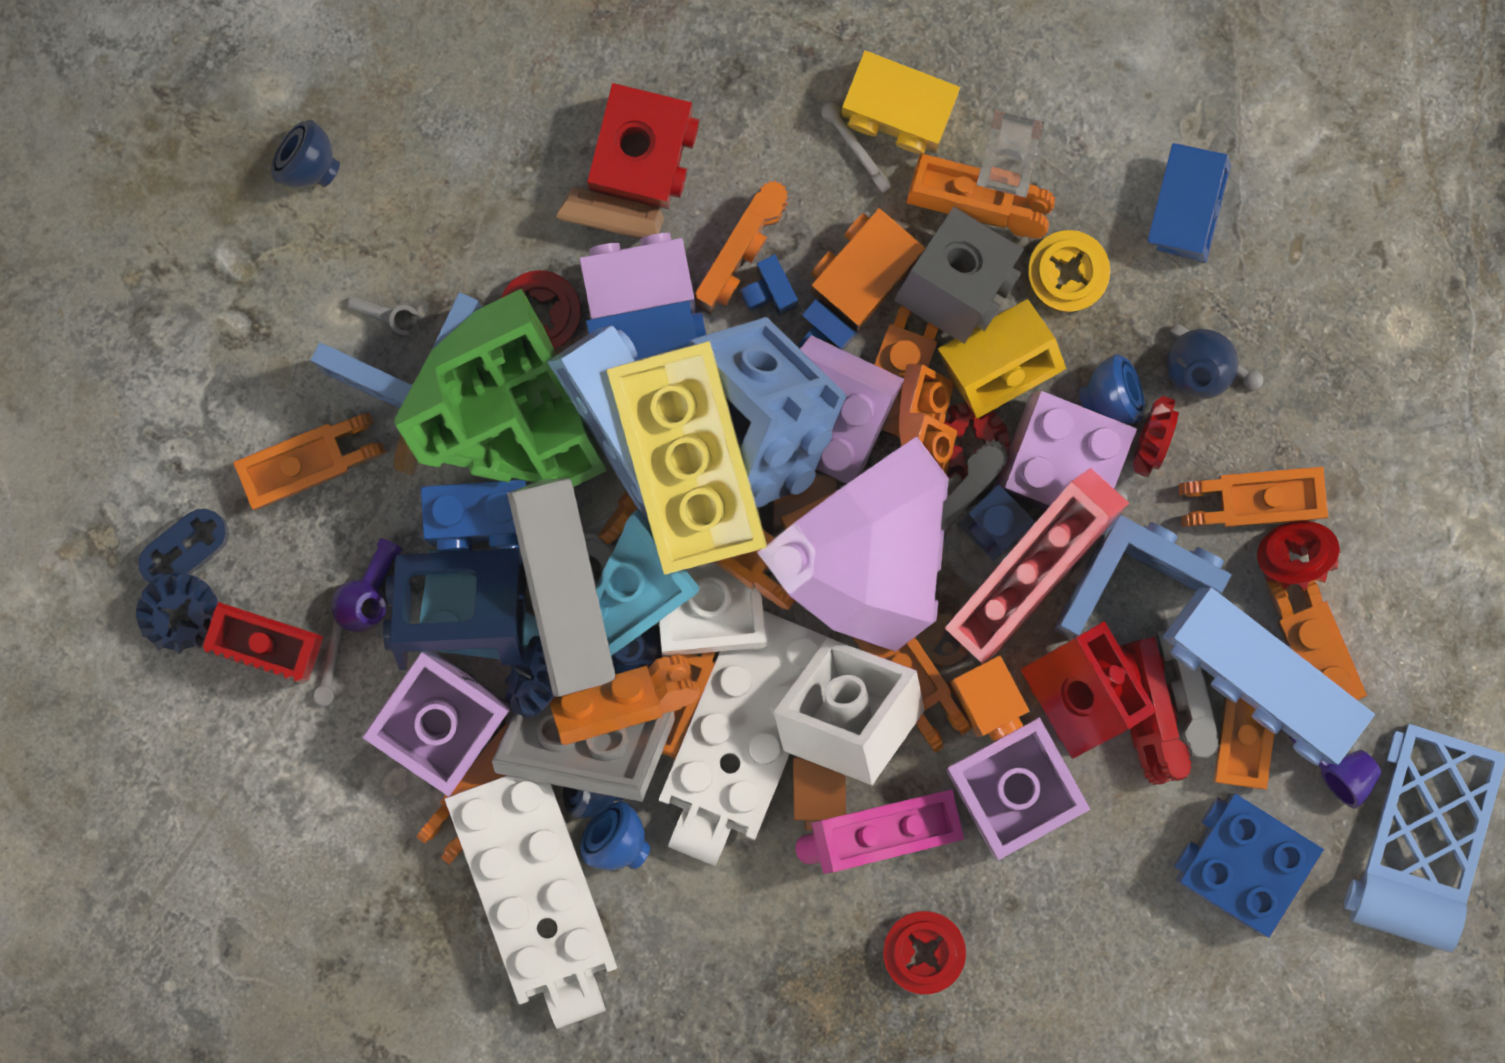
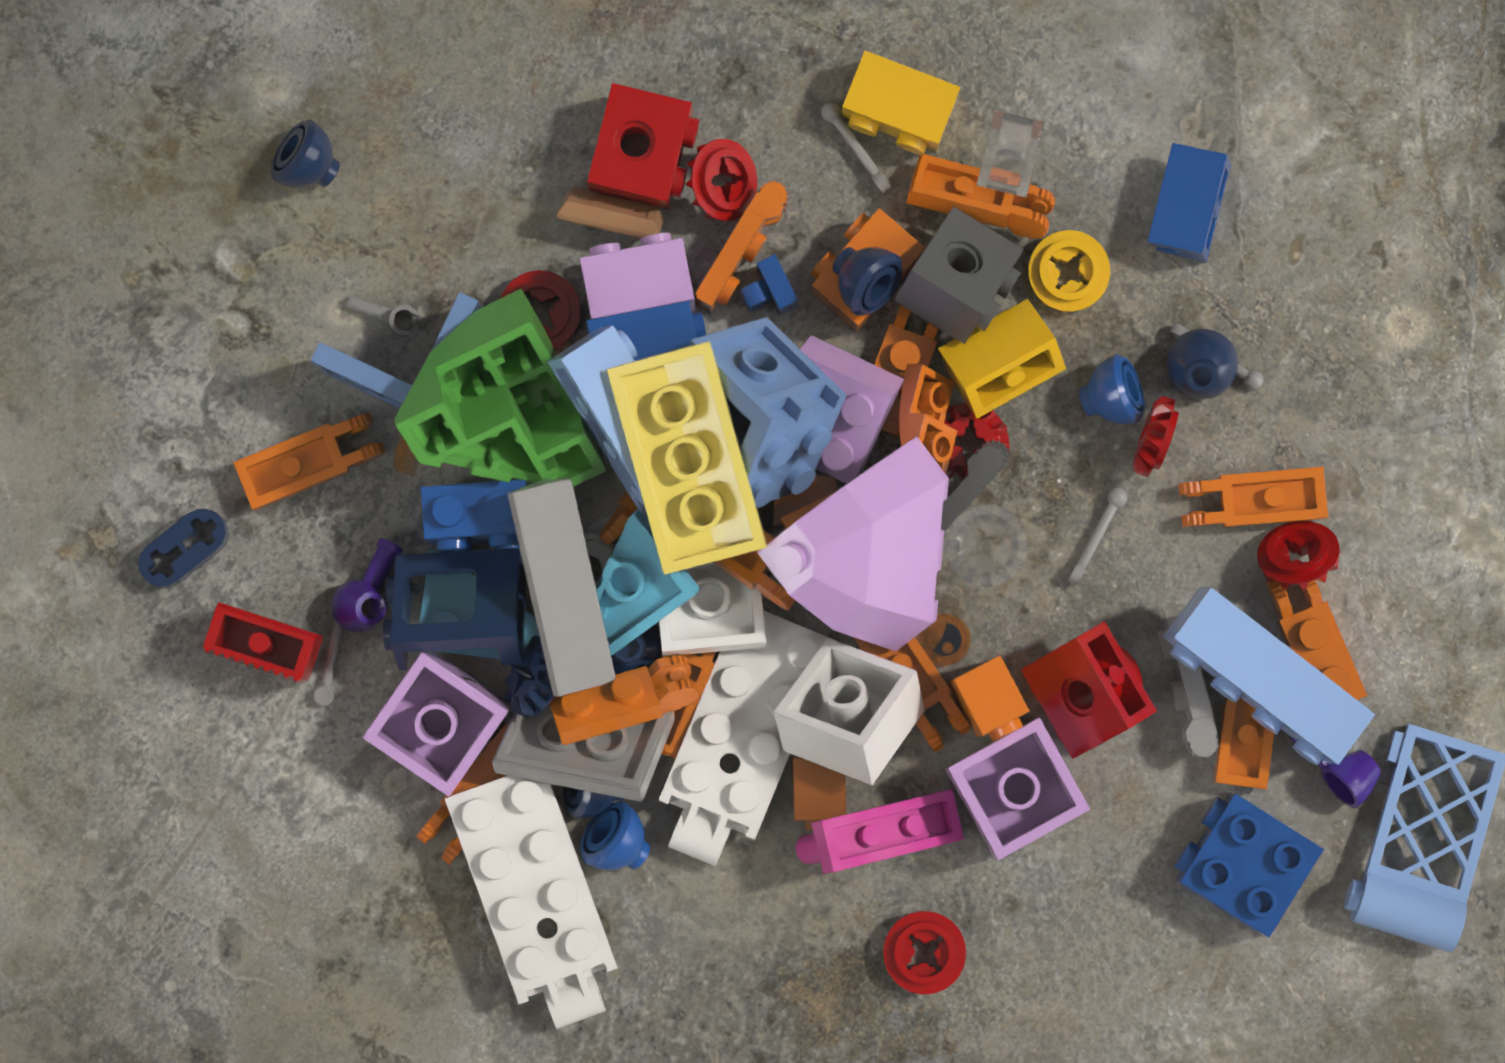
dark blue gear [136,573,218,654] -> none
blue tile [798,299,858,349] -> none
coral brick [944,468,1129,664] -> none
dark blue brick [957,484,1035,561] -> none
lavender brick [994,391,1137,511] -> none
medium blue bracket [1053,515,1232,640] -> none
red hinge [1120,637,1192,785] -> none
none -> red gear [685,139,757,221]
none -> dark blue brick [832,247,902,316]

